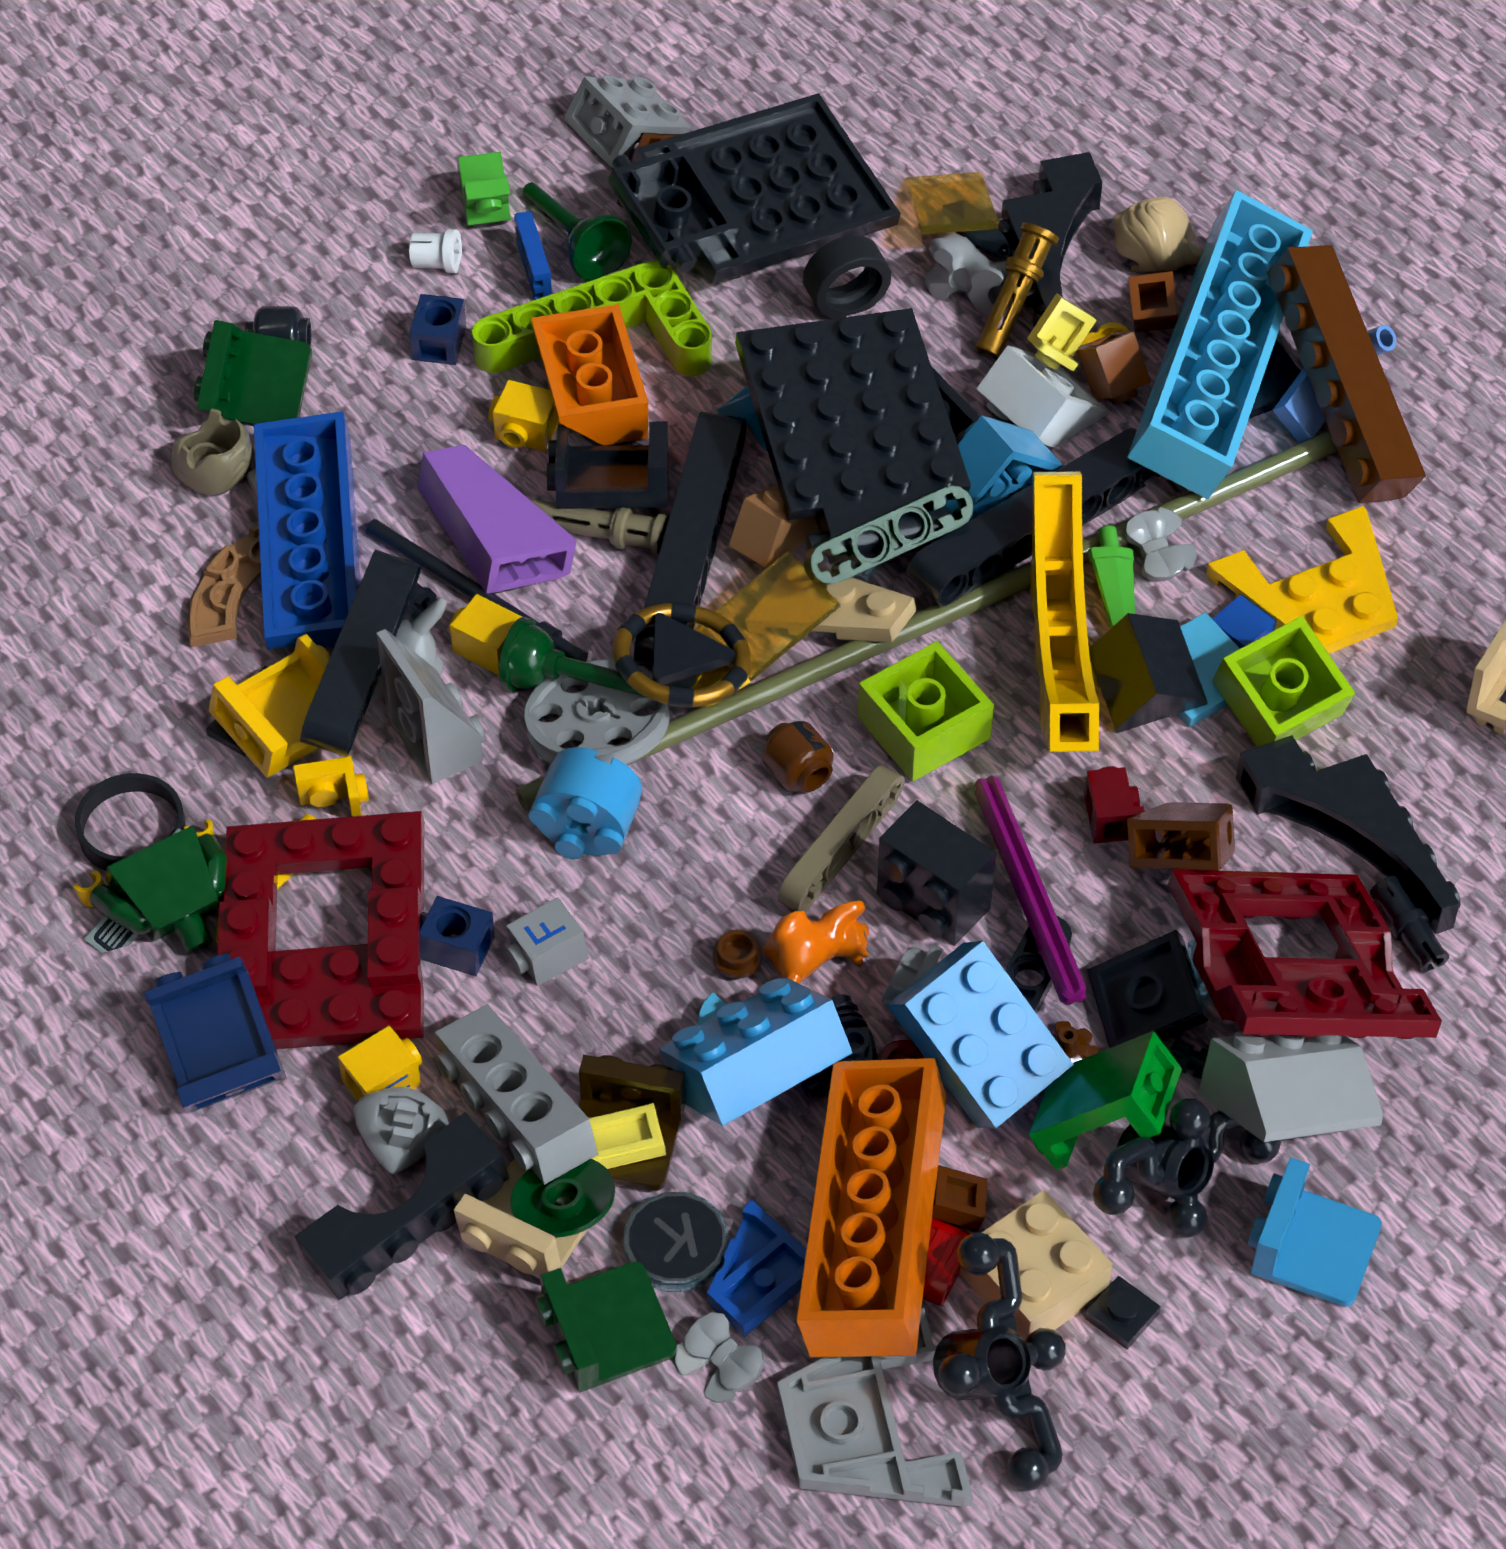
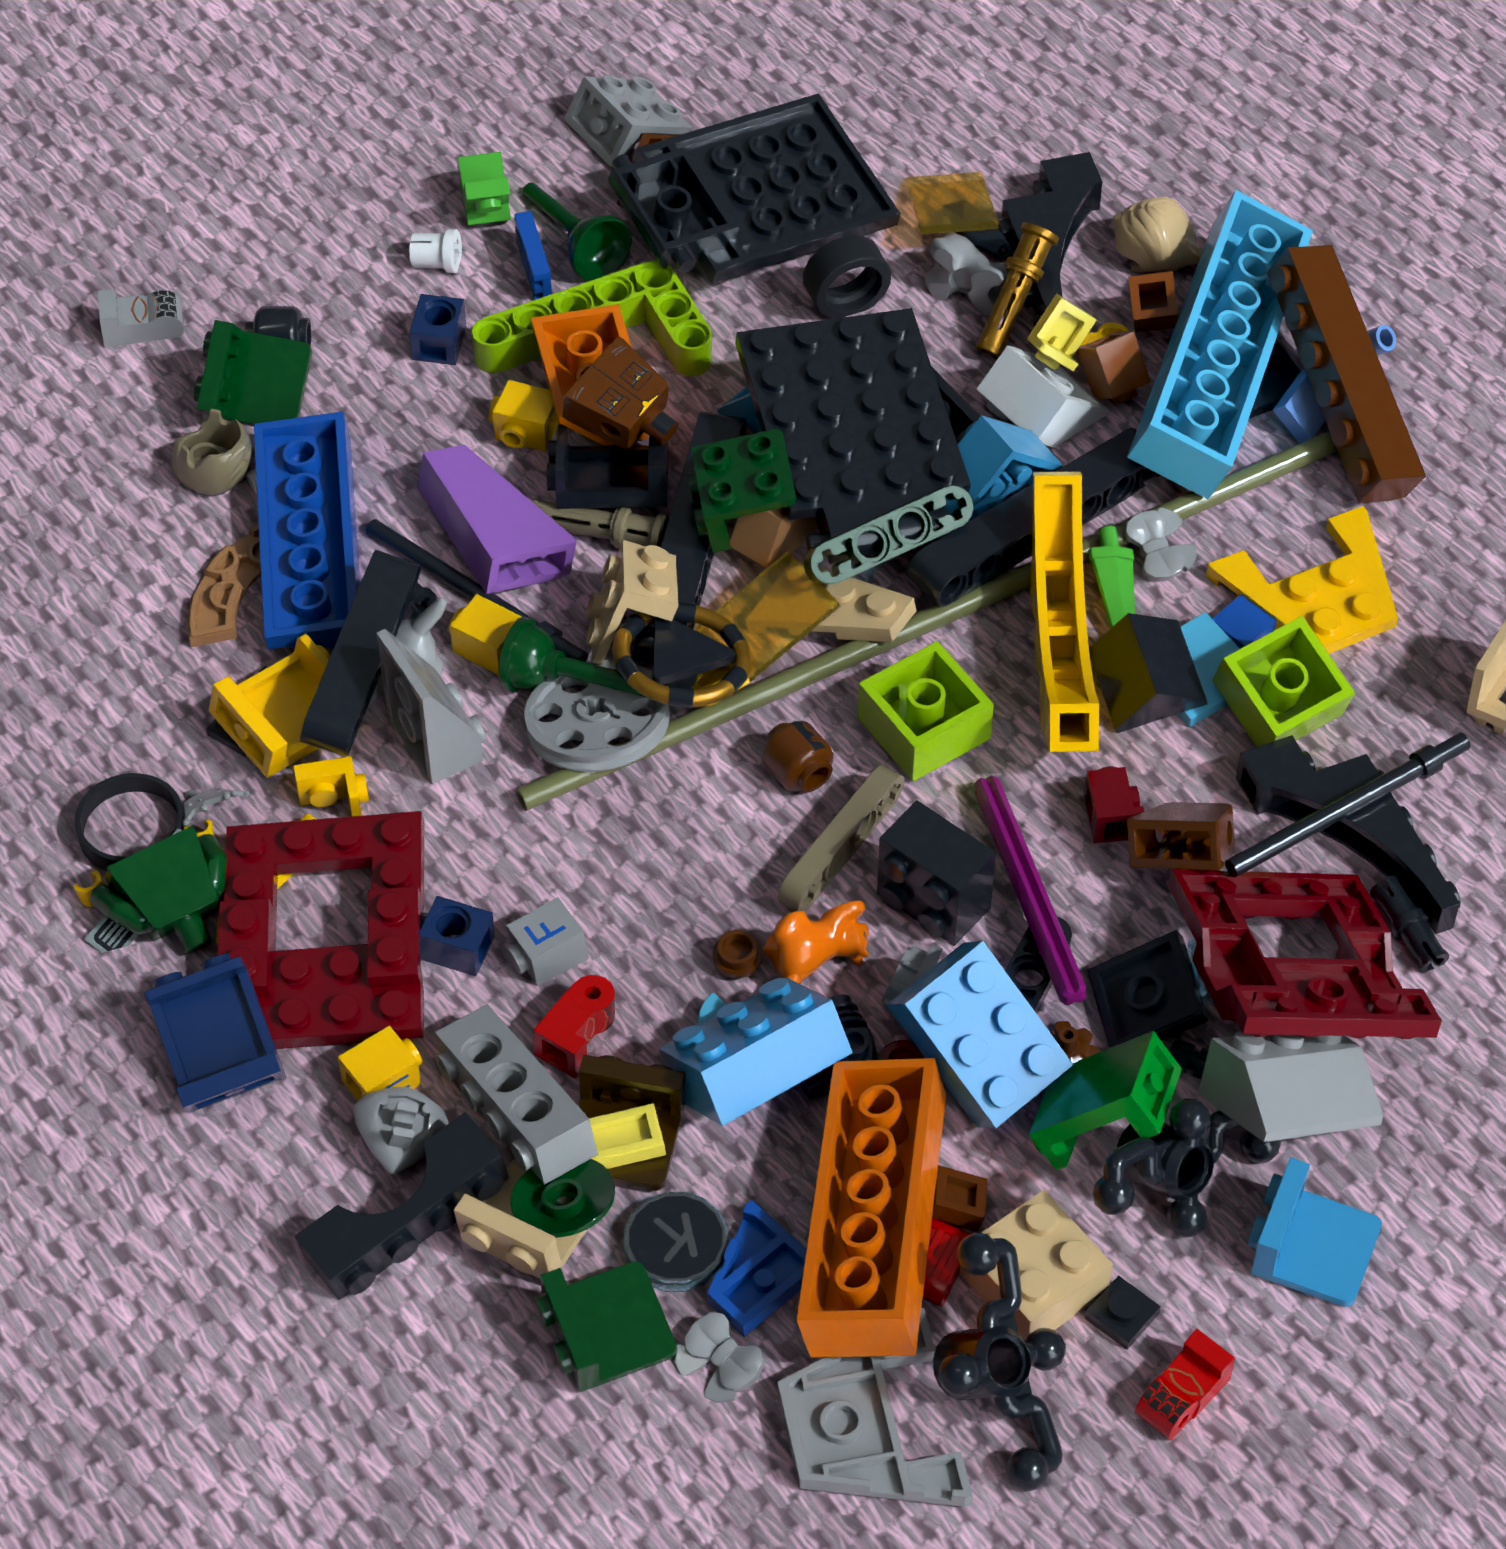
dark azure brick [528,747,642,859] -> none
none -> light grey leg [98,289,184,347]
none -> light grey piece [183,788,250,826]
none -> red leg [533,975,615,1079]
none -> reddish brown torso [562,336,679,449]
none -> tan bracket [585,540,678,665]
none -> dark green bracket [687,429,796,553]
none -> red leg [1135,1328,1235,1440]
none -> black bar [1225,732,1470,878]

